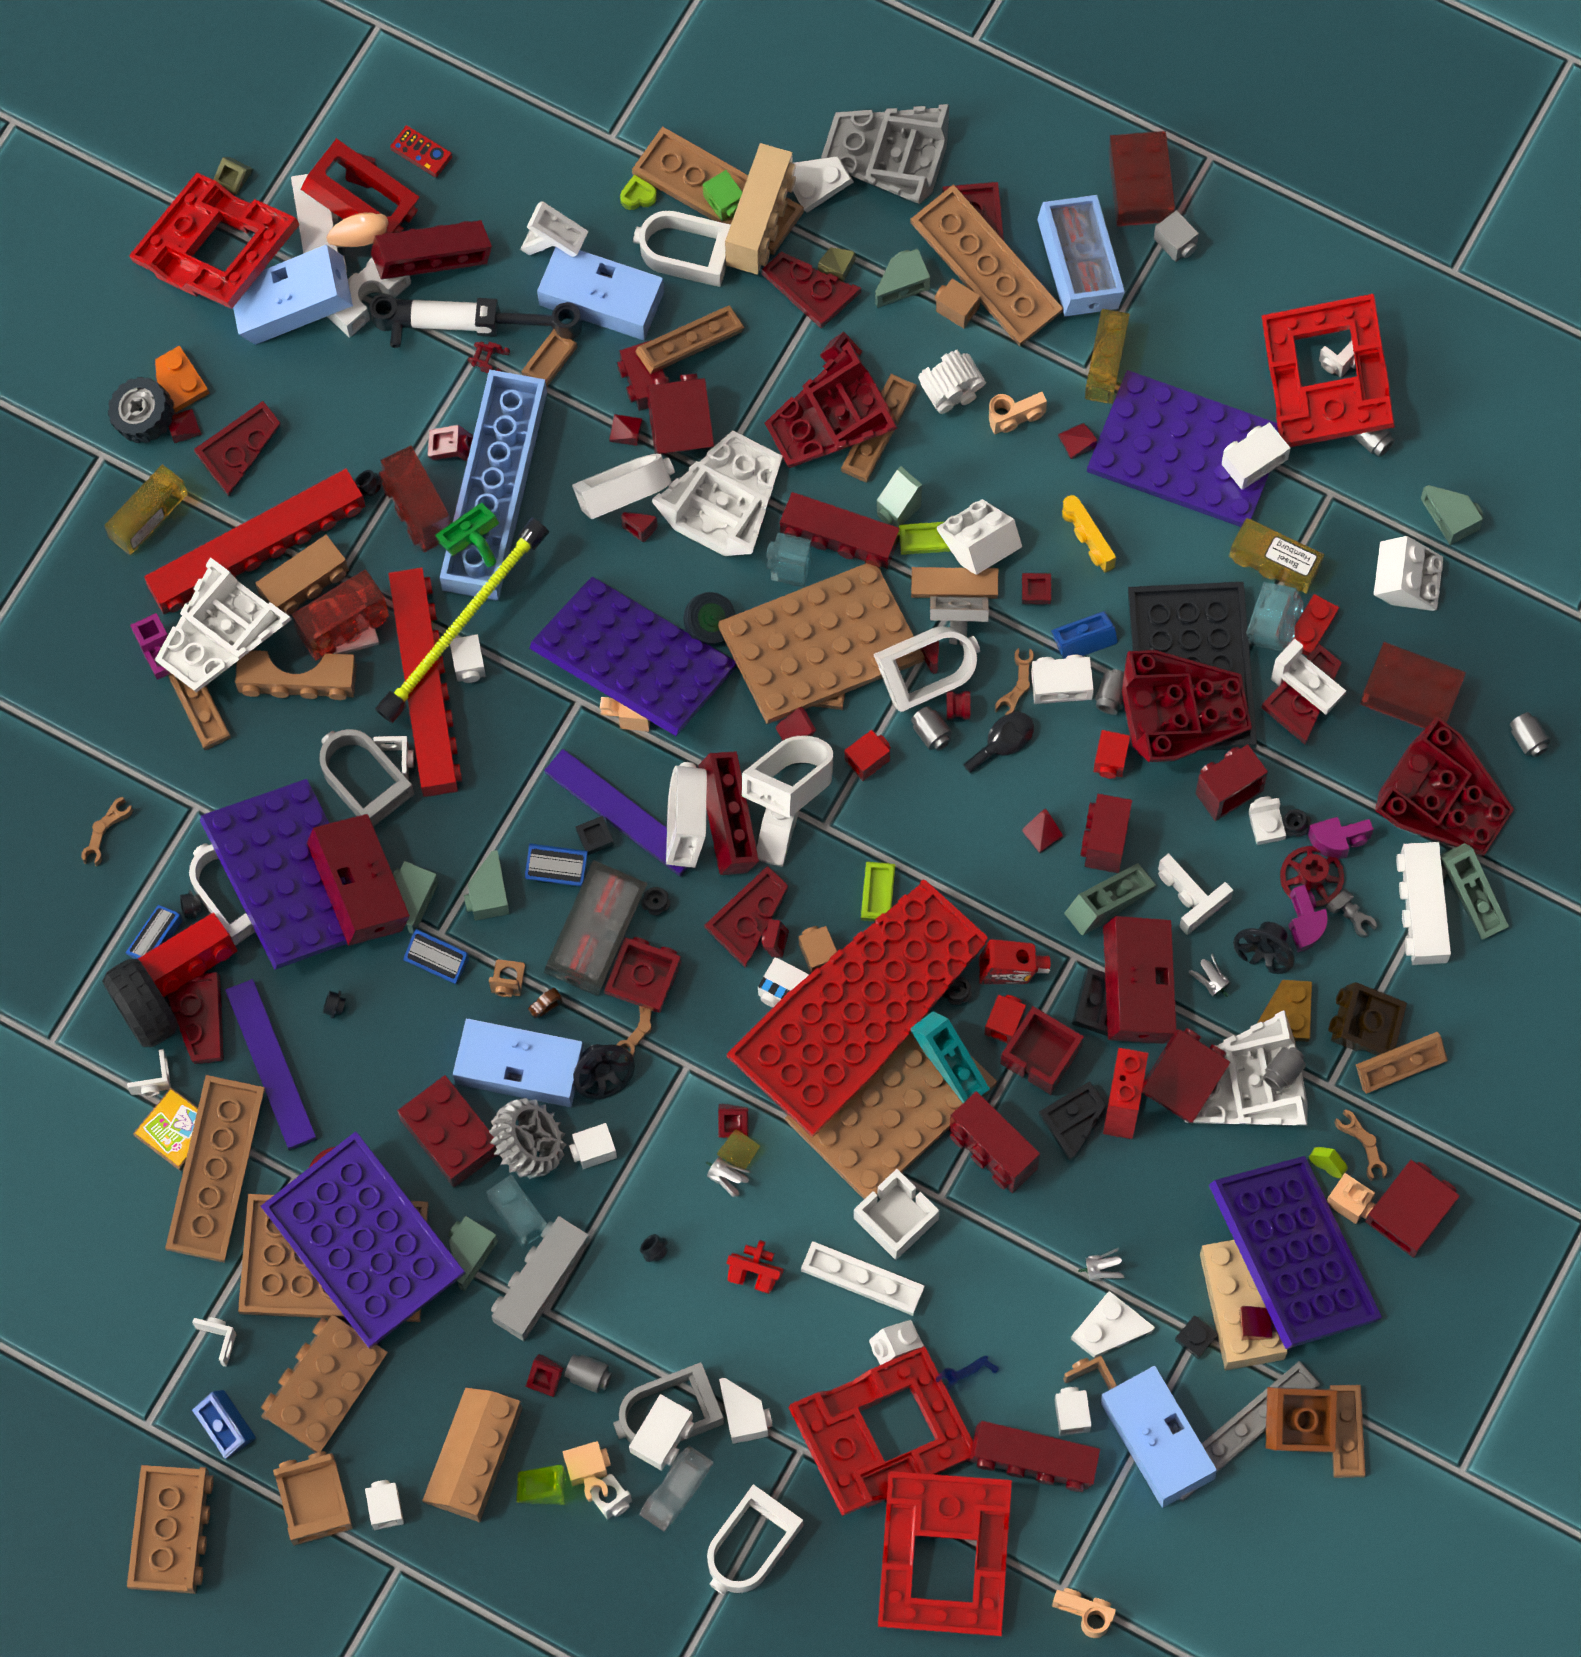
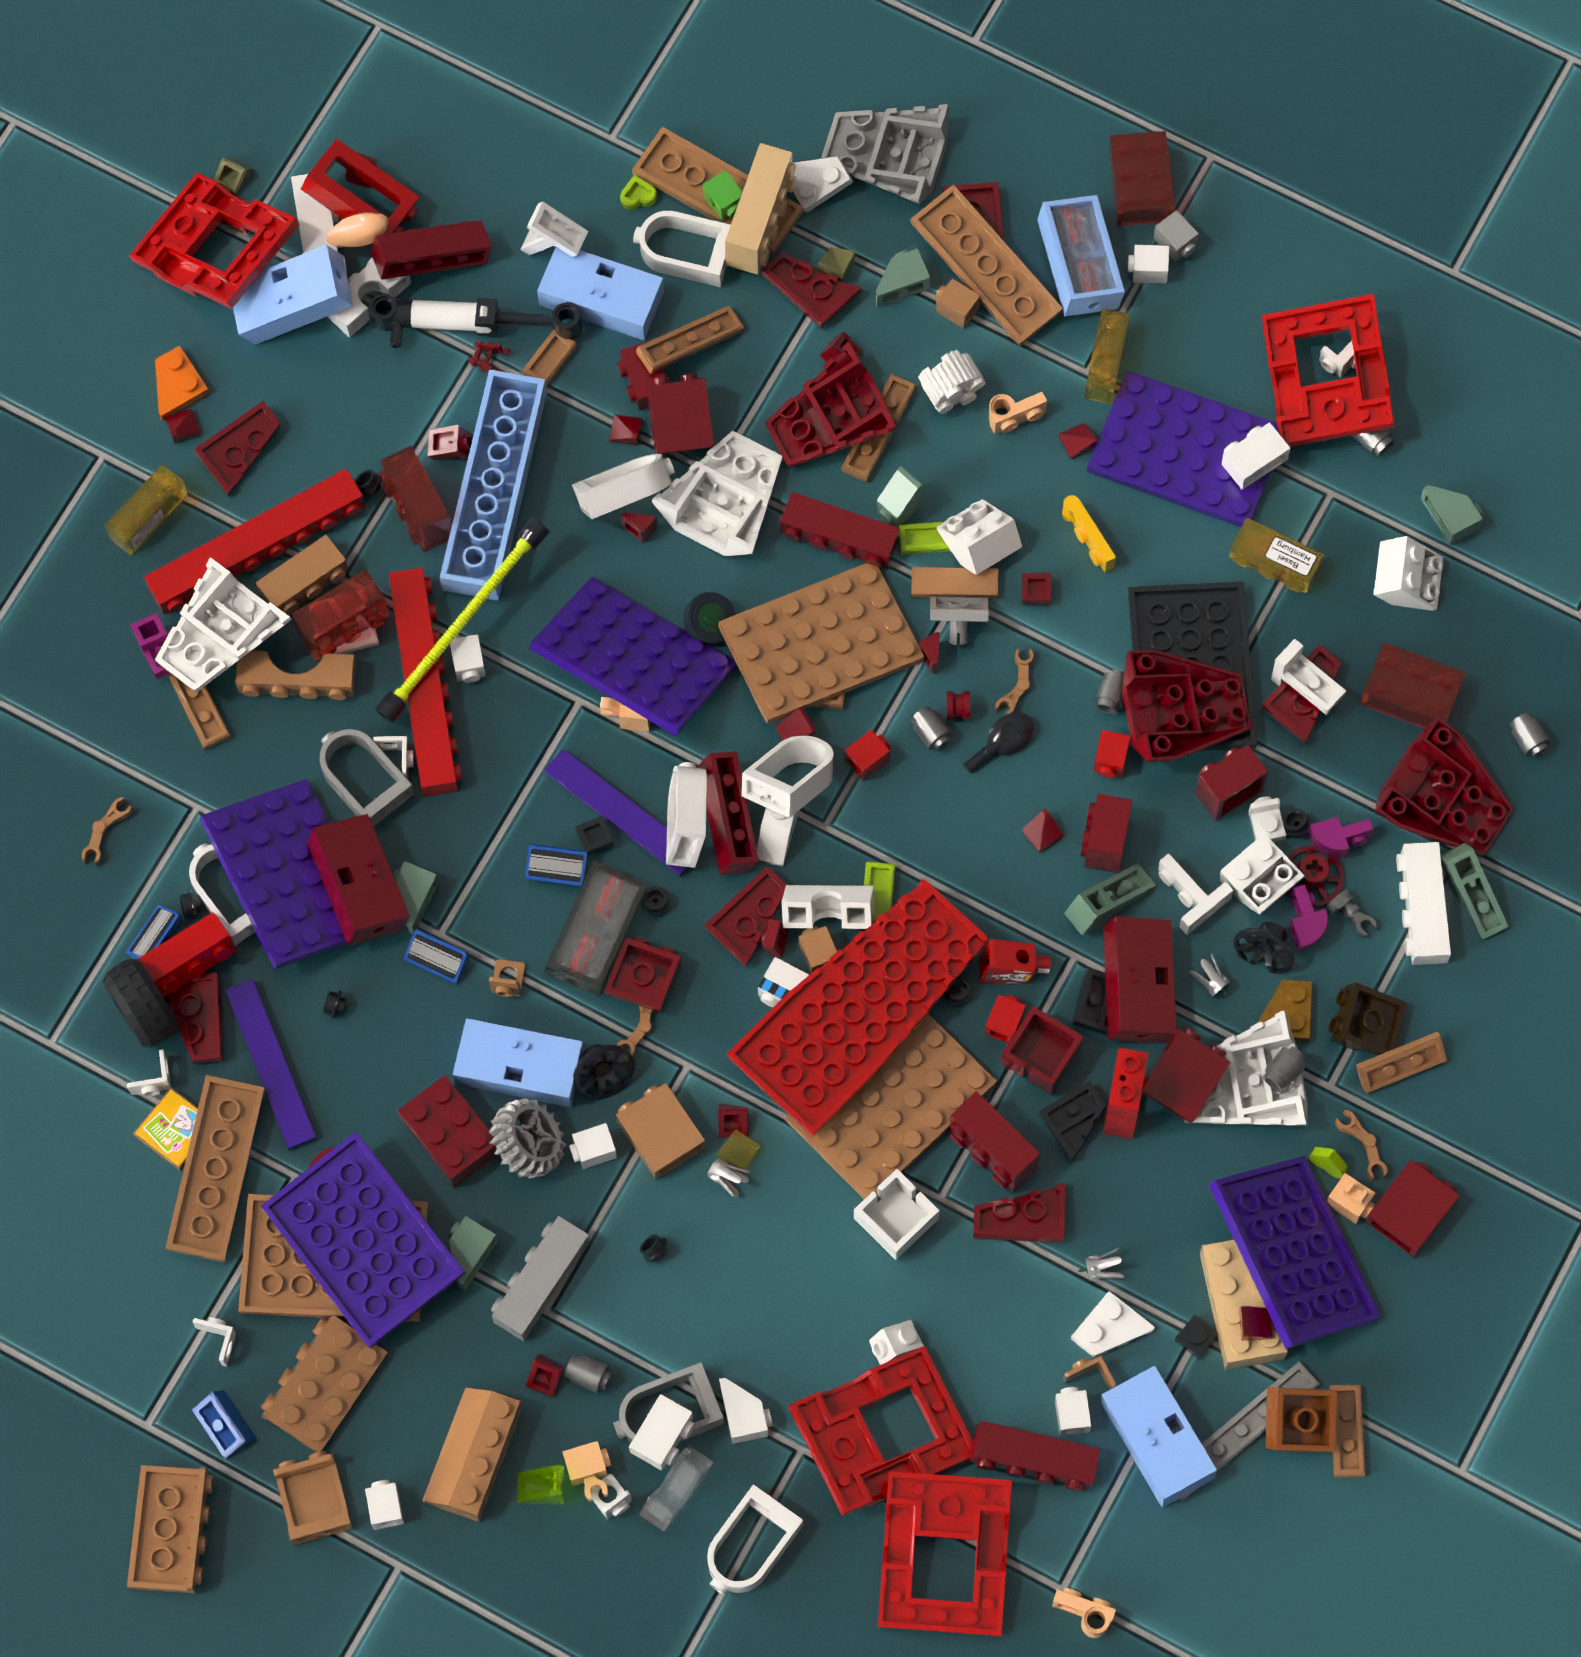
black wheel [108,377,175,443] -> none
red tile [390,125,452,178] -> none
green plate [435,502,499,567] -> none
sand green slope [464,850,510,921] -> none
clear light blue brick [486,1175,546,1248] -> none
reddish brown tile [528,988,563,1018] -> none
red hips [726,1240,784,1294] -> none
clear light blue brick [766,532,812,588] -> none
white plate [801,1241,925,1316] -> none
white window [874,626,980,712] -> none
teal slope [910,1011,990,1103] -> none
clear blue piece [936,1356,999,1390] -> none
white brick [1031,655,1093,704] -> none
blue slope [1051,611,1117,659] -> none
clear light blue brick [1246,582,1304,651] -> none
red plate [1285,594,1339,656] -> none
none -> medium nougat brick [616,1083,706,1180]
none -> white arch [782,885,875,929]
none -> dark red wing [973,1183,1066,1243]
none -> white brick [1128,245,1169,284]
none -> white slope [1220,833,1304,915]

